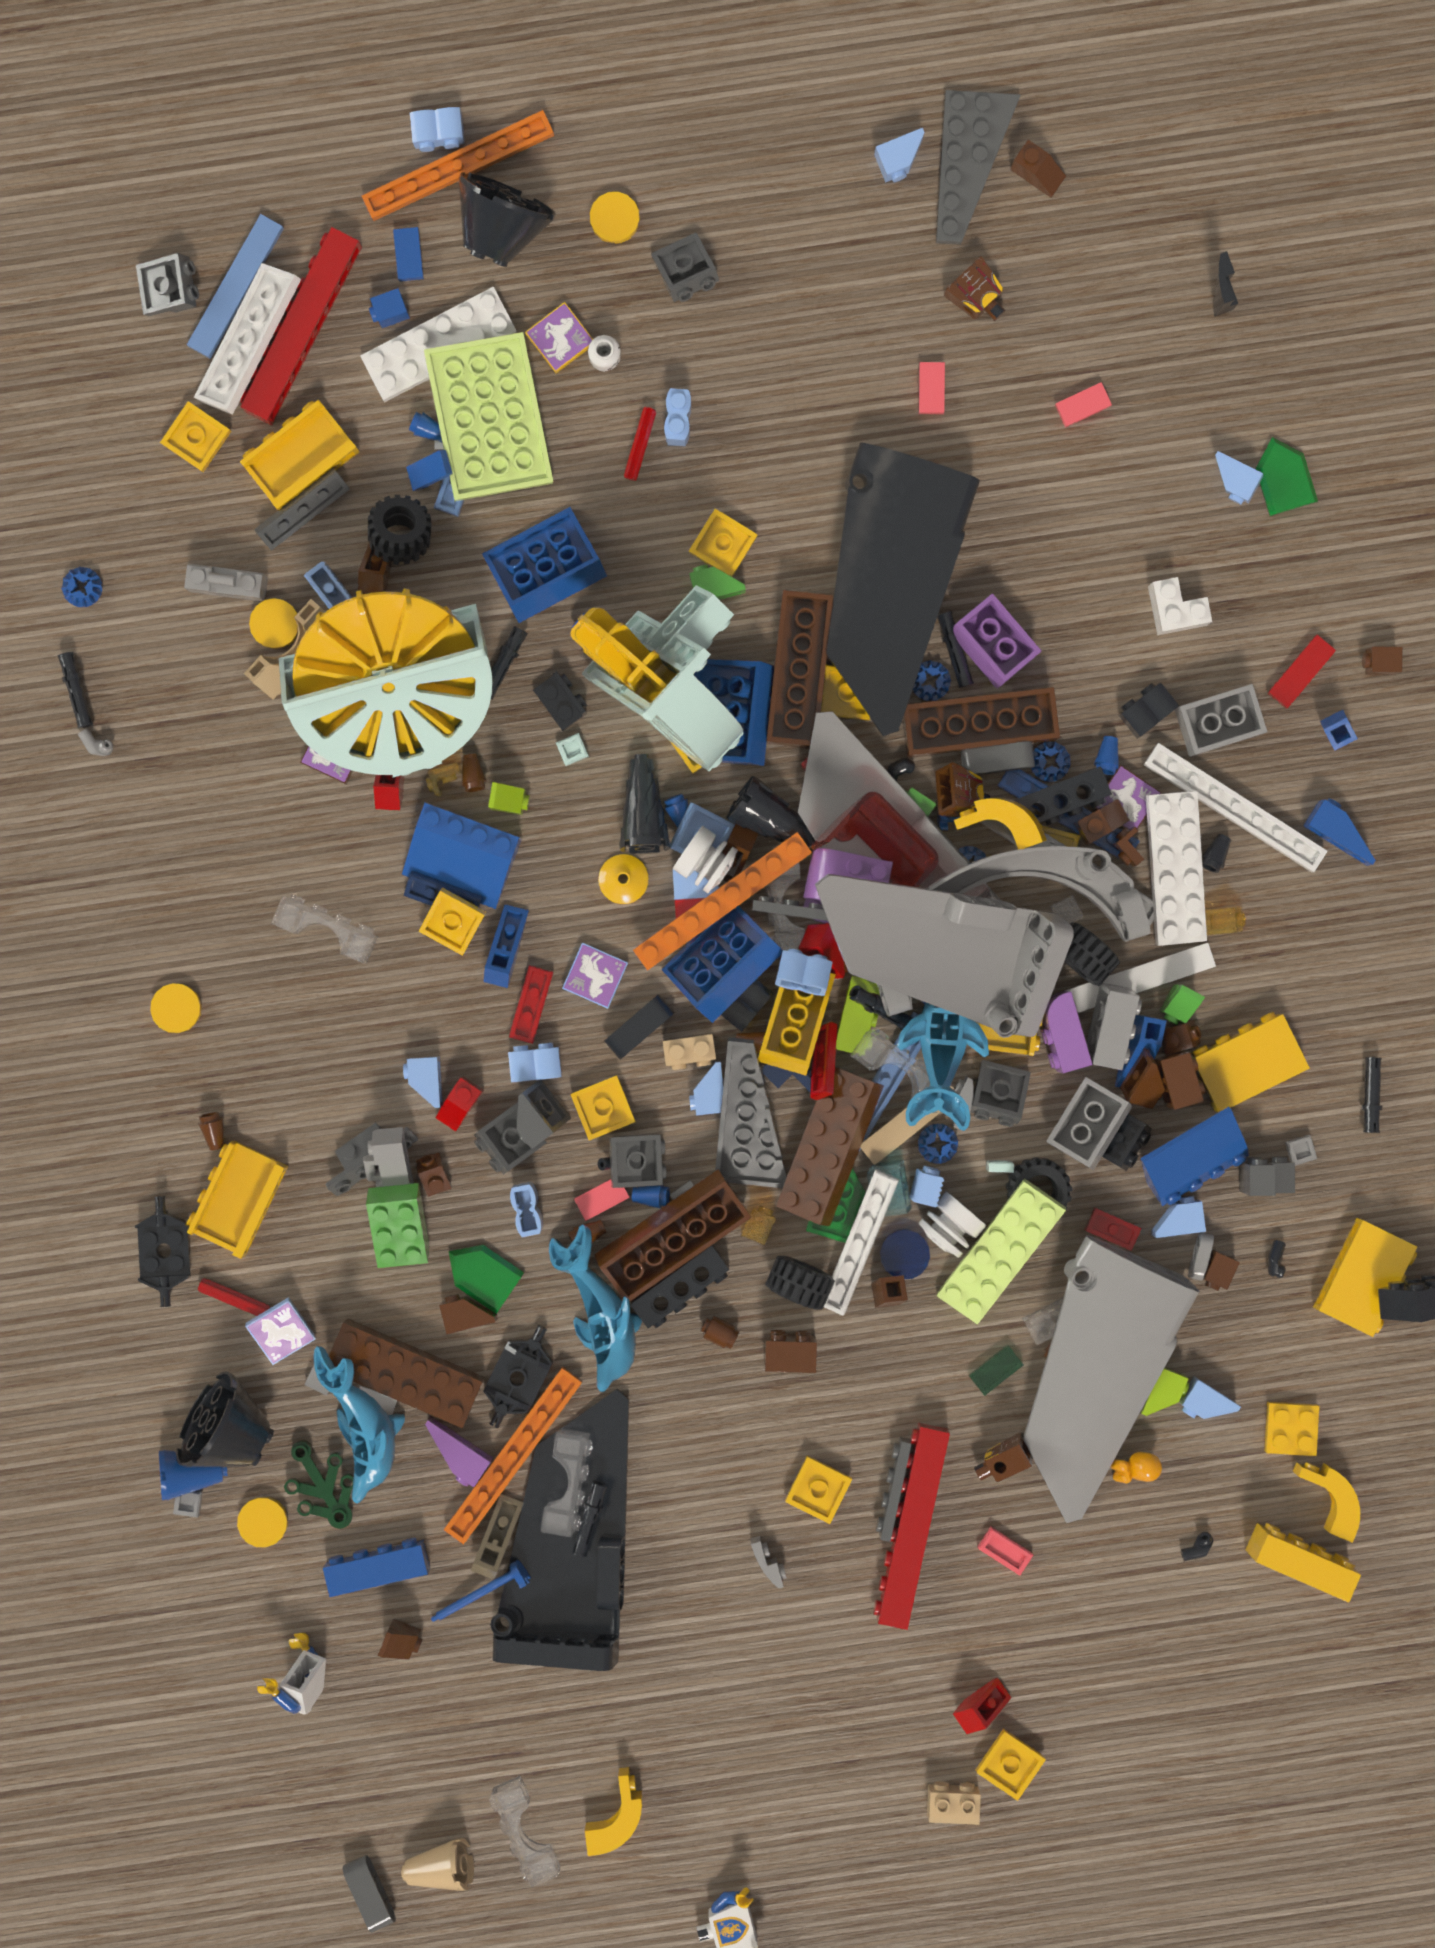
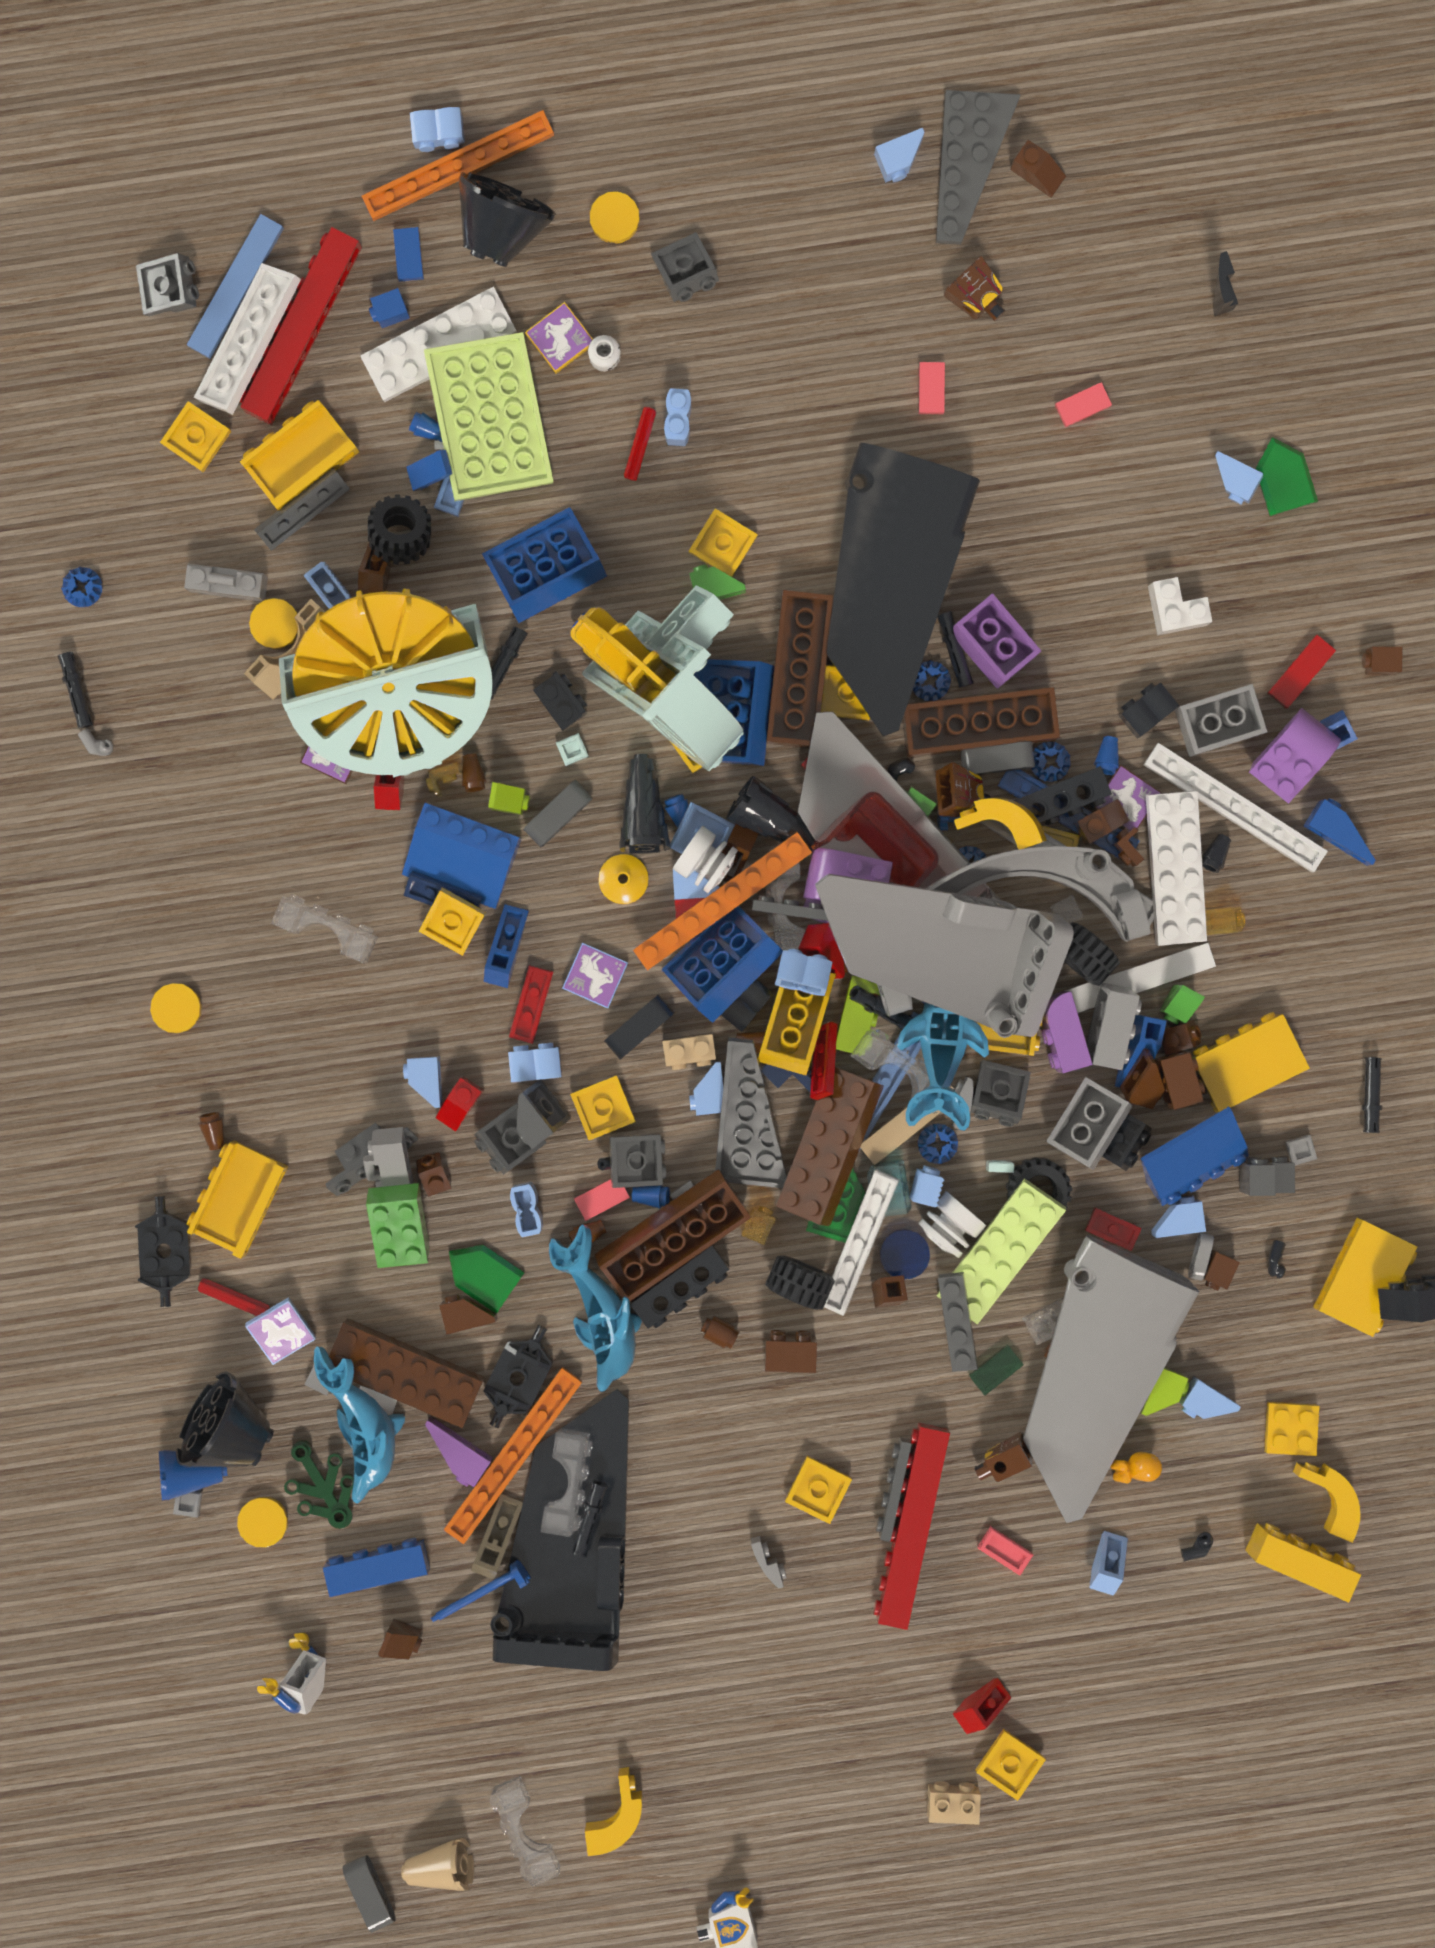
none -> dark grey beam [523,780,593,848]
none -> dark grey plate [938,1272,978,1372]
none -> light blue slope [1089,1531,1128,1595]
none -> medium lavender brick [1249,708,1341,804]

